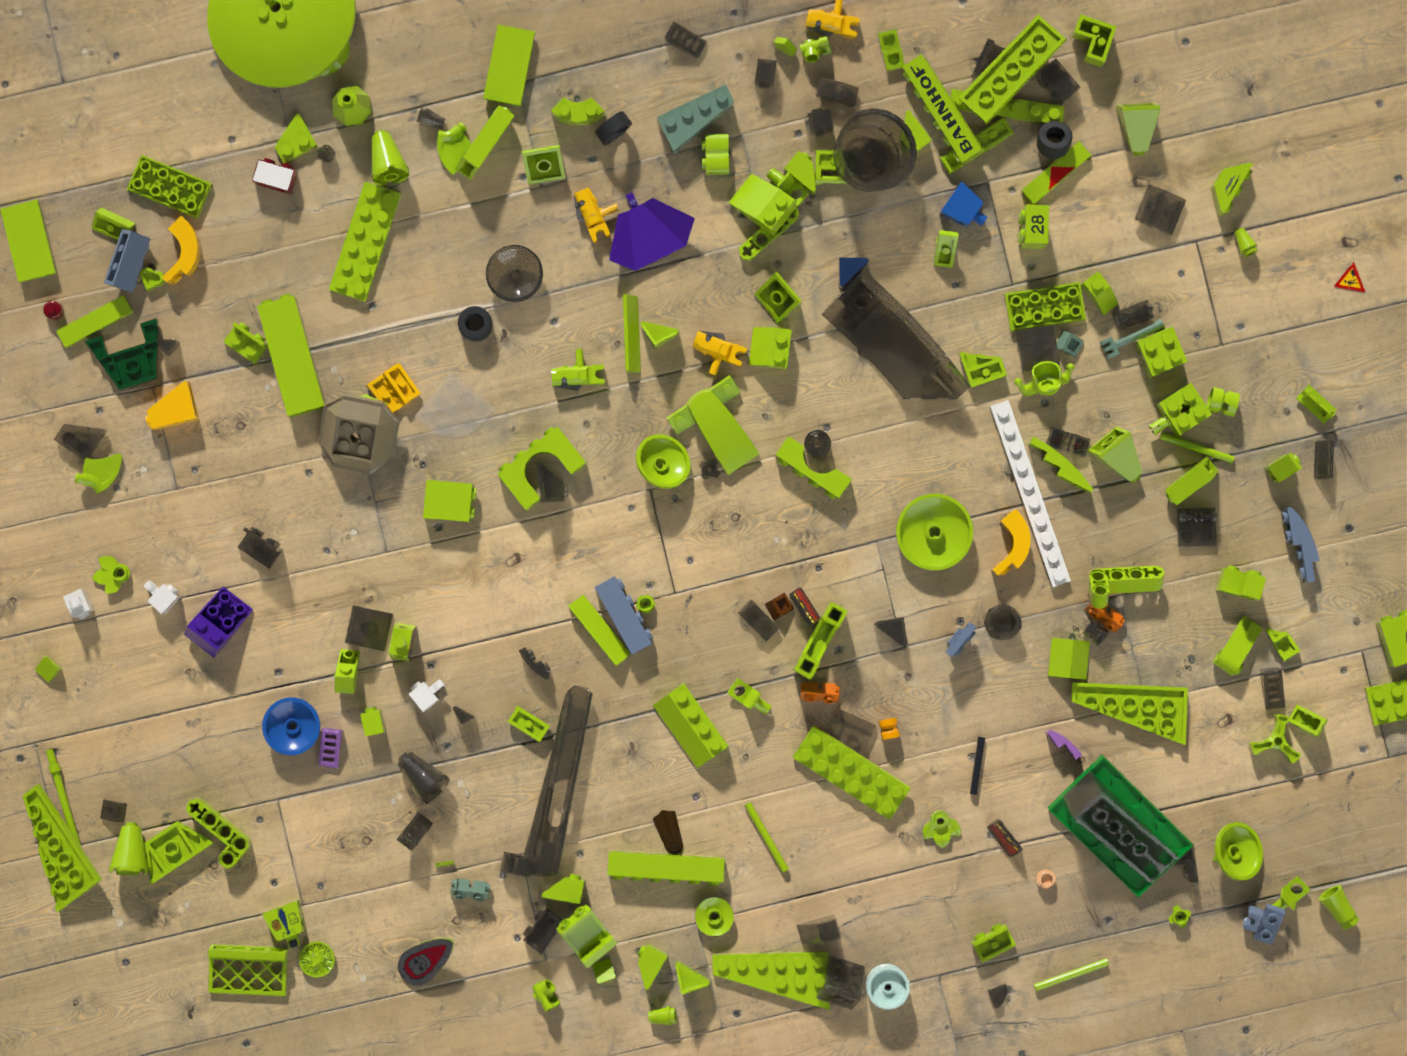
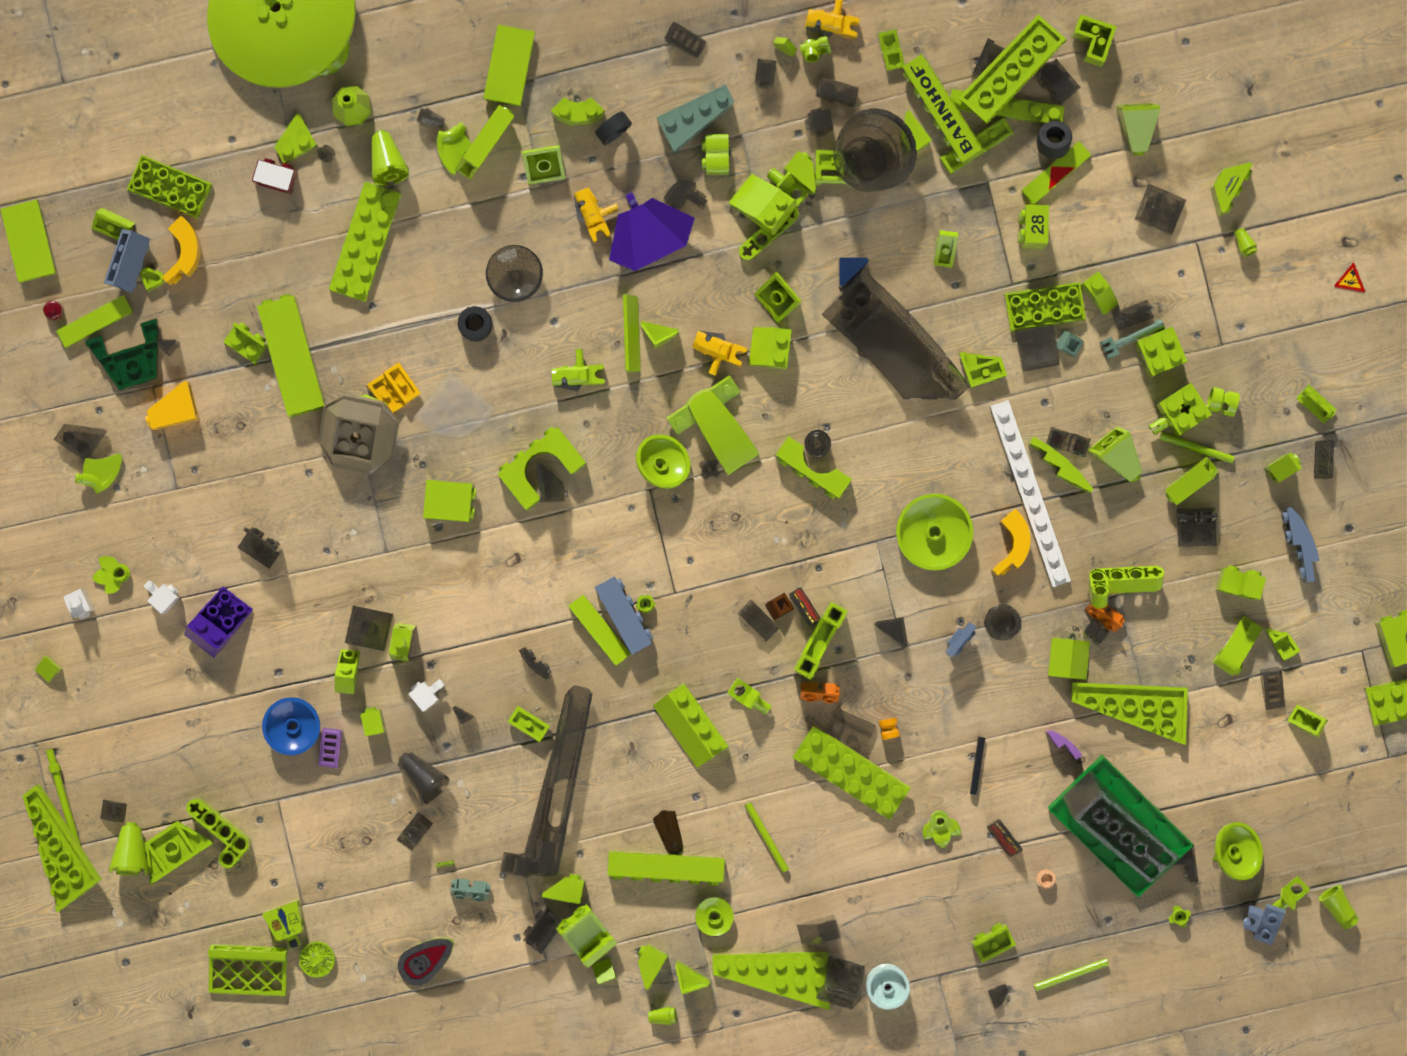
lime plate [532,979,561,1012] -> none
blue torso [939,182,988,227] -> none
lime piece [1014,361,1075,397] -> none
lime piece [1248,714,1301,764] -> none
none -> clear smoke brick [663,180,708,211]

